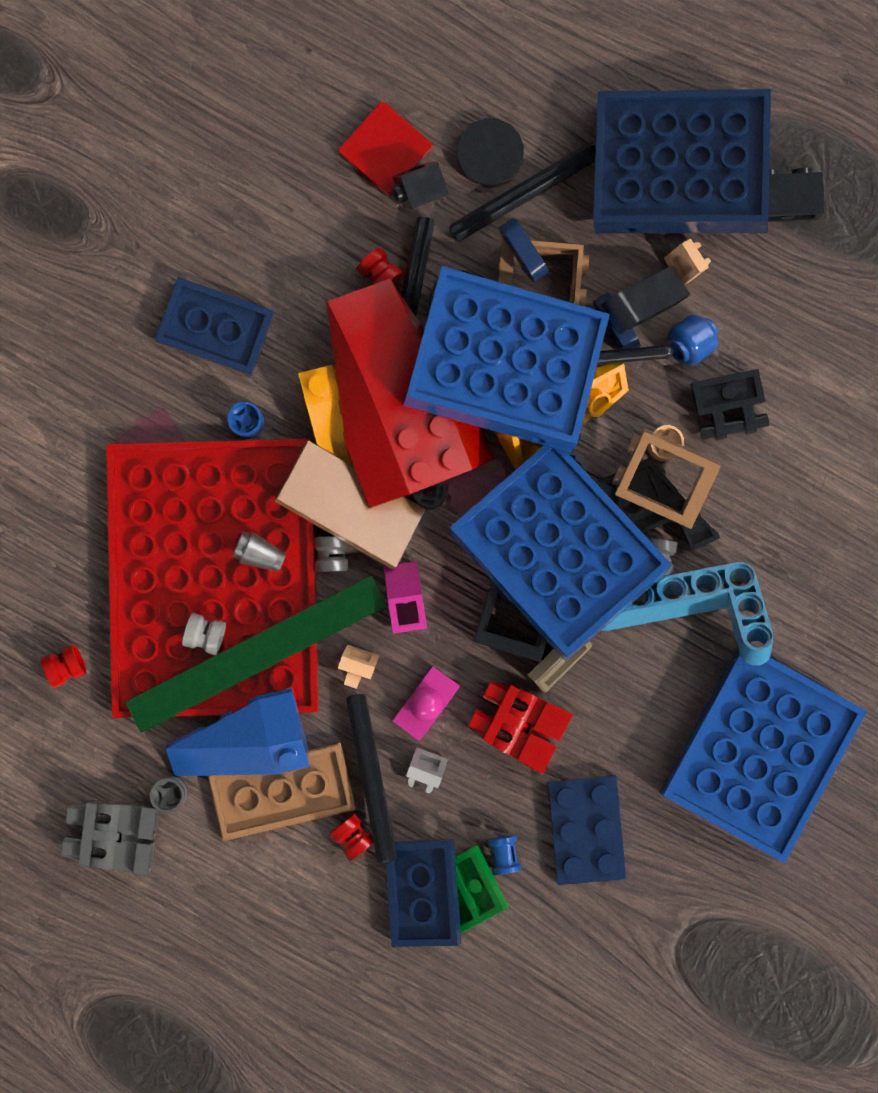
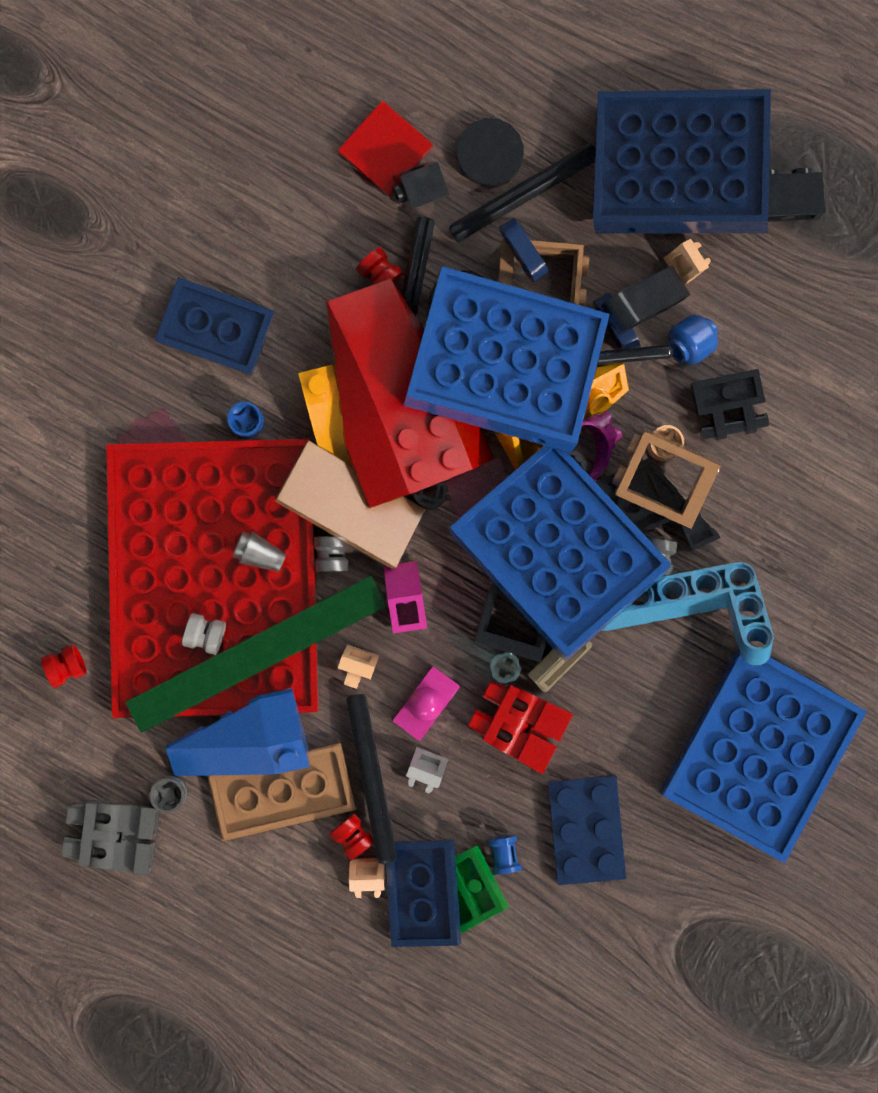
none -> light nougat tile [349,858,385,898]
none -> clear light blue bush [489,652,521,683]
none -> magenta helmet [582,410,622,481]

